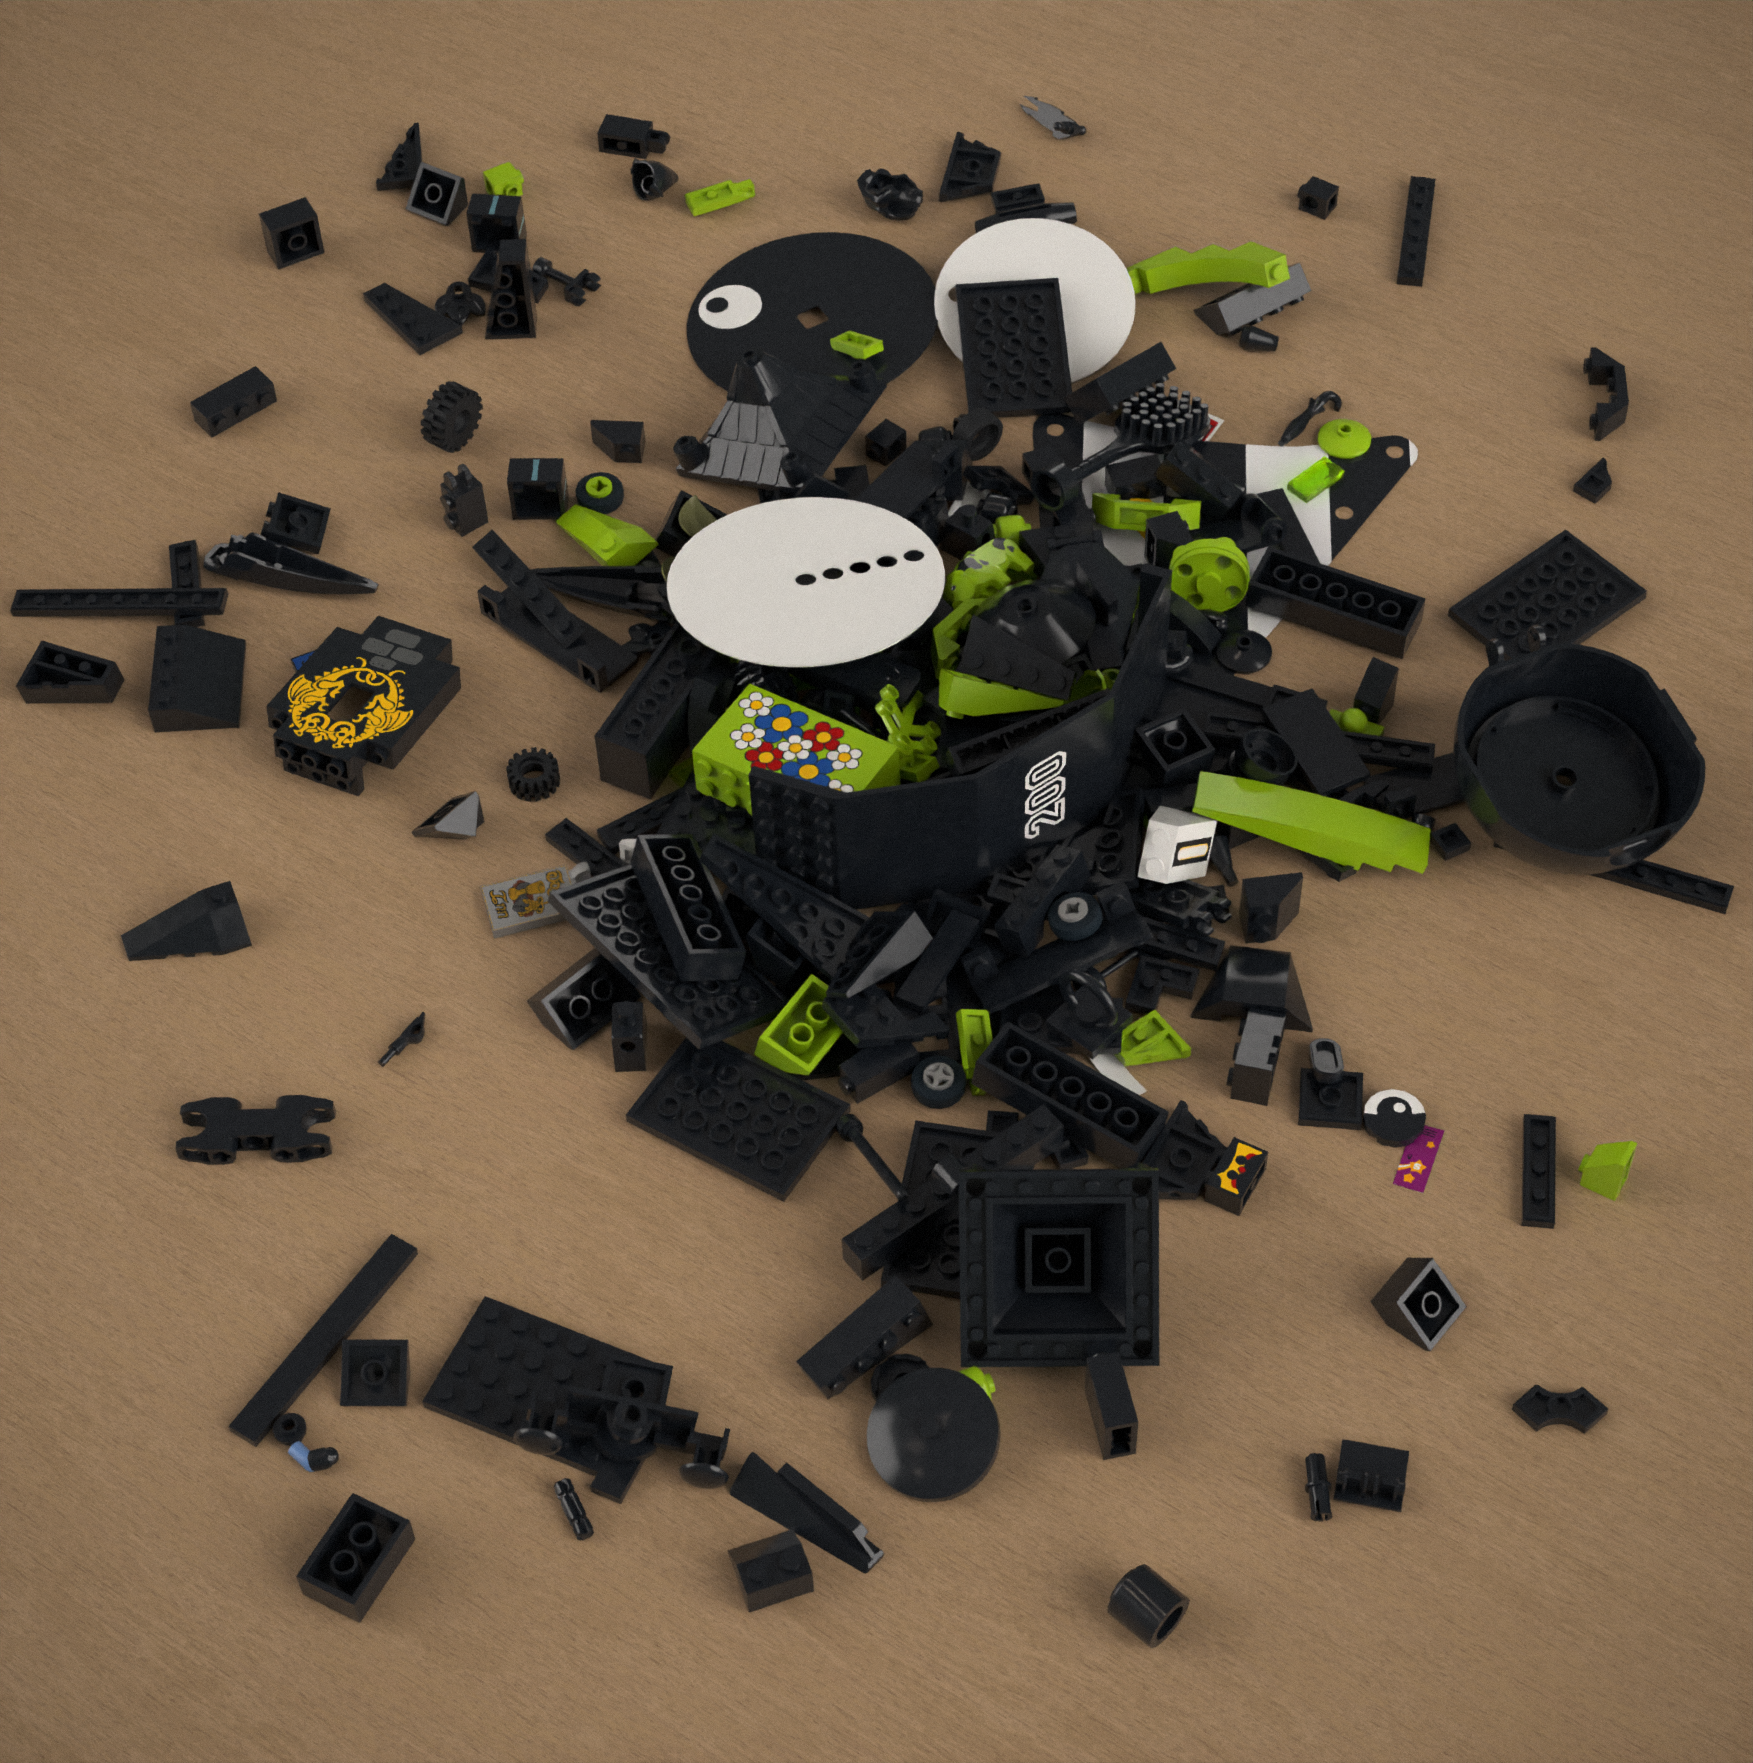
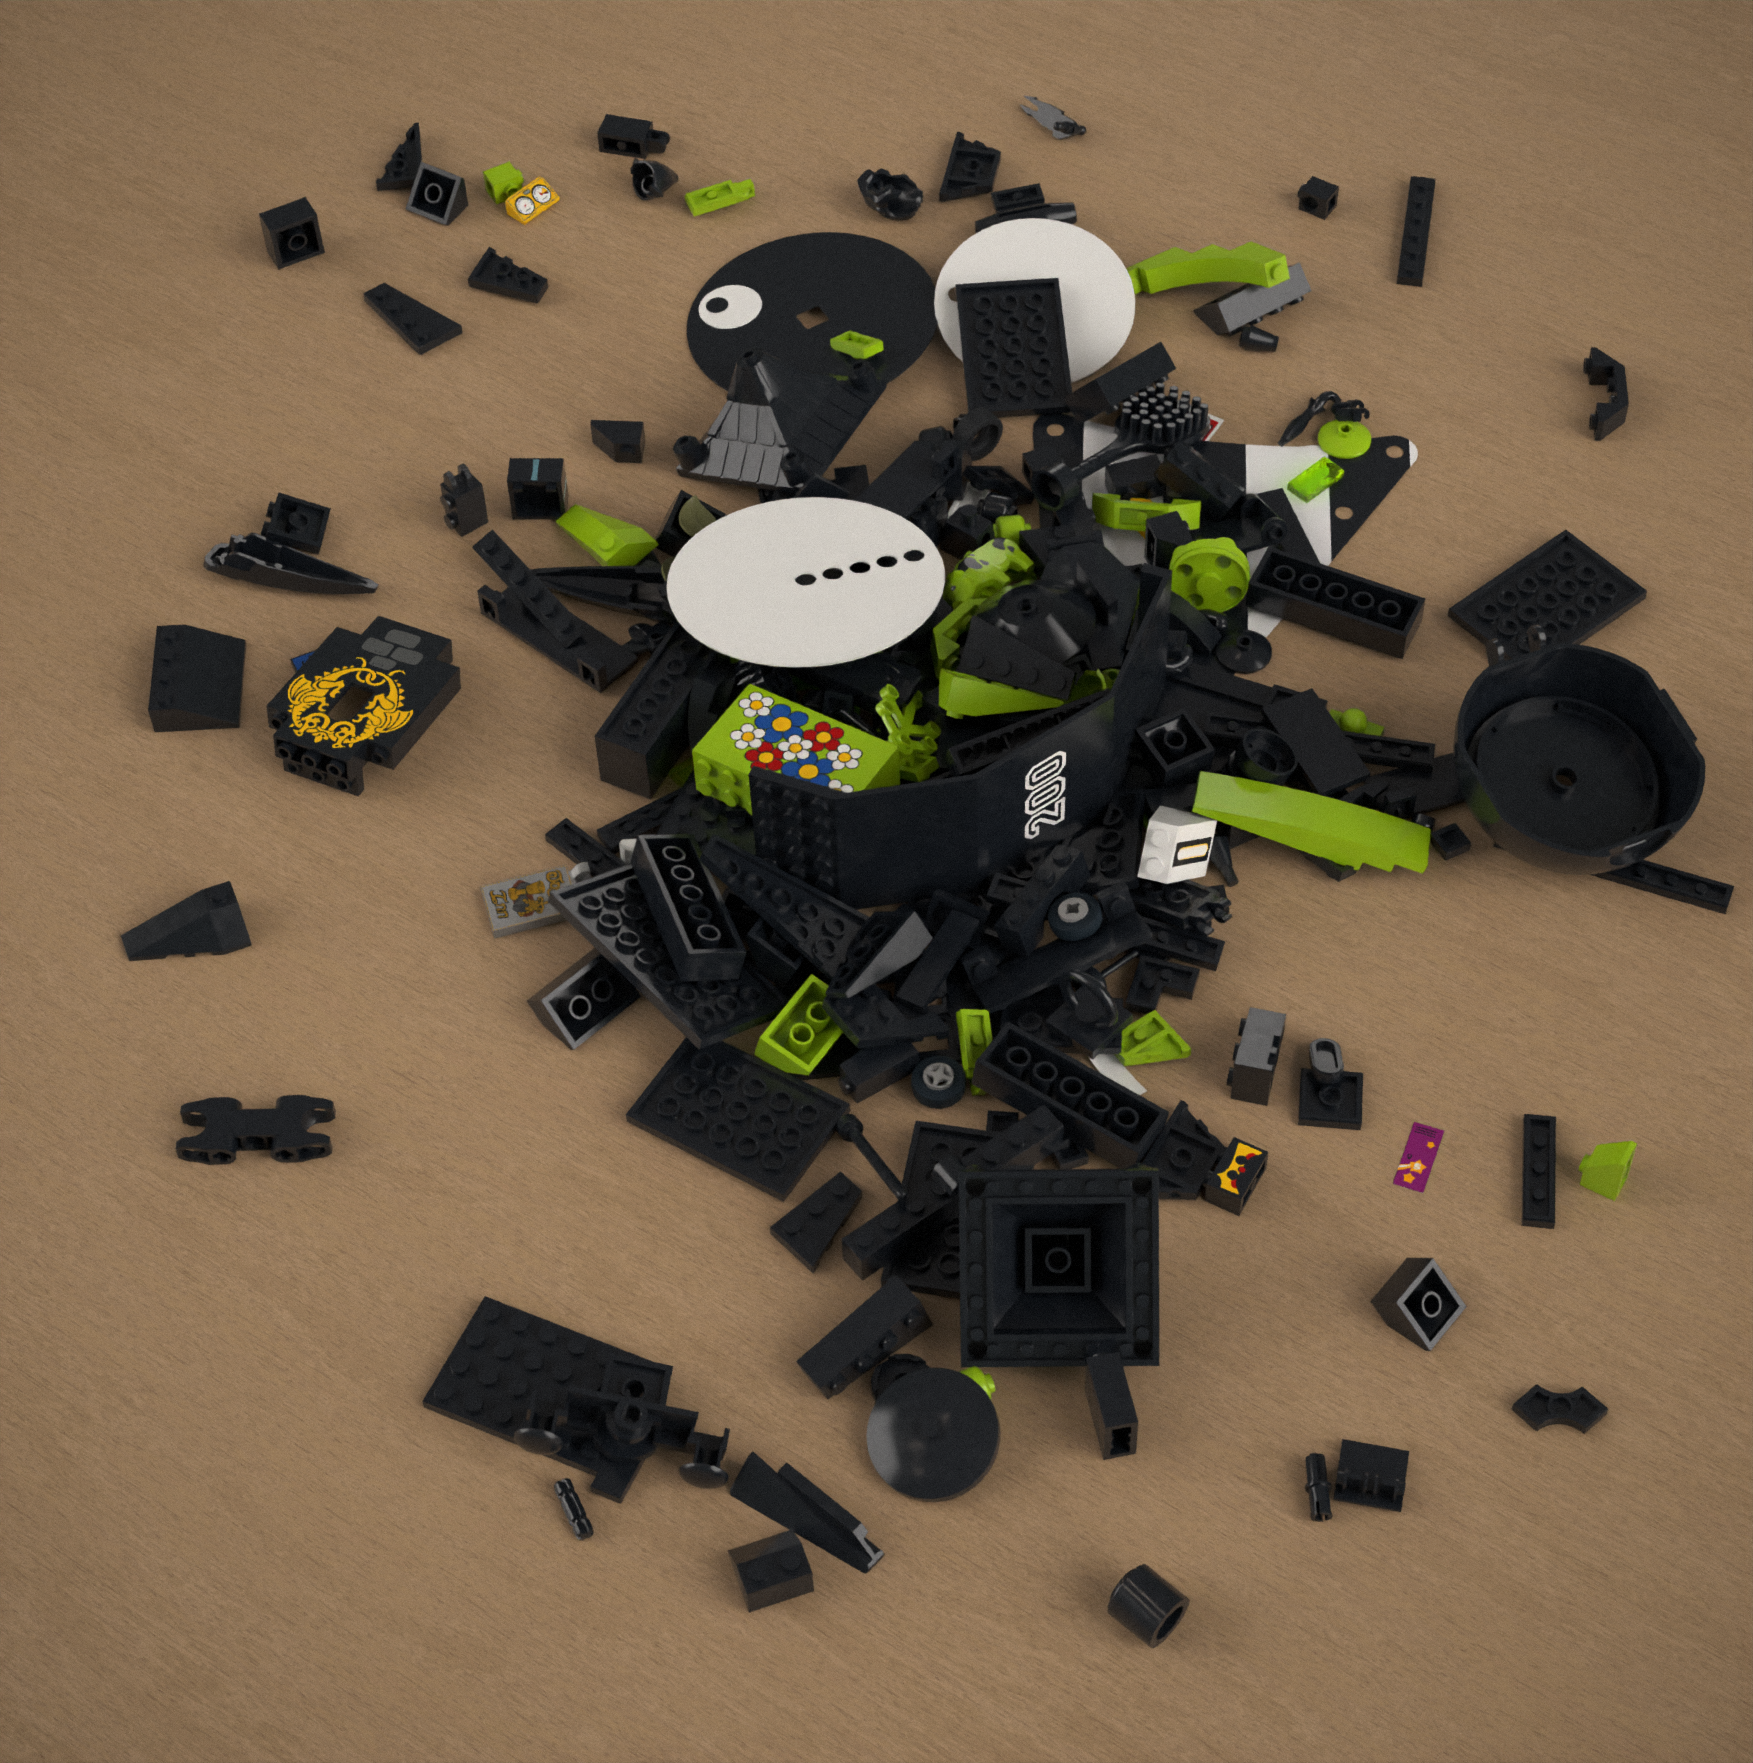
black tile [10,588,229,617] -> none
black wedge [16,641,125,704] -> none
black plate [169,539,205,627] -> none
black brick [190,366,277,438] -> none
black tile [229,1234,418,1447] -> none
black plate [273,1413,307,1446] -> none
black arm [288,1441,339,1472] -> none
black brick [296,1493,415,1623] -> none
black slope [340,1340,410,1406] -> none
black hand [378,1012,425,1067] -> none
black slope [411,791,484,839] -> none
black tyre [420,381,483,453] -> none
black plate [435,282,486,325] -> none
black container [466,193,527,254] -> none
black wedge [485,239,537,340] -> none
black tyre [506,747,560,802] -> none
black bar [532,257,602,307] -> none
black wheel [575,472,624,514] -> none
black torso [611,1001,647,1072] -> none
black brick [865,419,907,467] -> none
black wedge [1191,945,1313,1032] -> none
black slope [1239,872,1303,944] -> none
black slope [1353,657,1399,725] -> none
tile [1362,1089,1426,1147] -> none
black tile [1573,458,1612,504] -> none
none -> slope [505,176,560,225]
none -> black wing [770,1171,862,1273]
none -> black piece [1331,399,1370,422]

